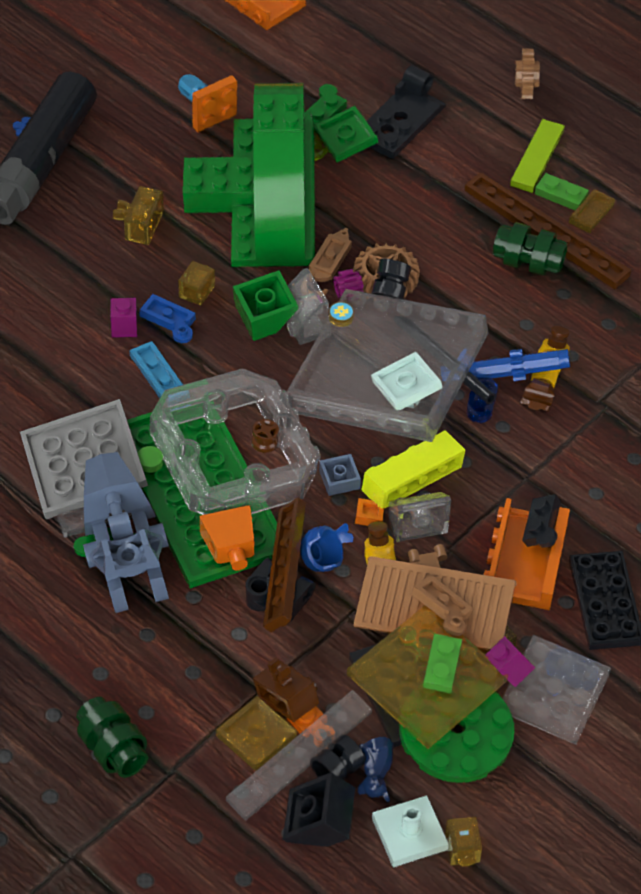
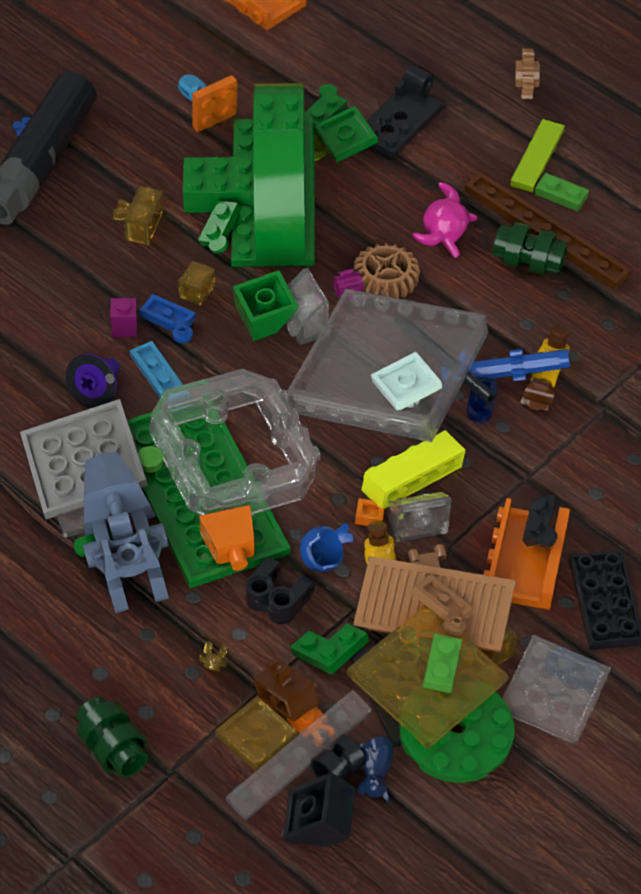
reddish brown wheel [251,419,279,453] -> none
reddish brown plate [263,497,306,633] -> none
medium nougat plate [300,228,352,299] -> none
sand blue piece [319,454,361,496] -> none
tile [328,302,354,327] -> none
black wheel [371,258,412,302] -> none
light aqua tile [372,796,449,867] -> none
clear yellow brick [445,817,482,866] -> none
magenta brick [485,636,535,687] -> none
clear yellow tile [569,189,615,233] -> none
none -> piece [66,353,120,408]
none -> green hinge [198,200,242,254]
none -> clear yellow plate [199,641,227,671]
none -> green plate [290,623,369,675]
none -> dark pink piece [413,182,477,258]

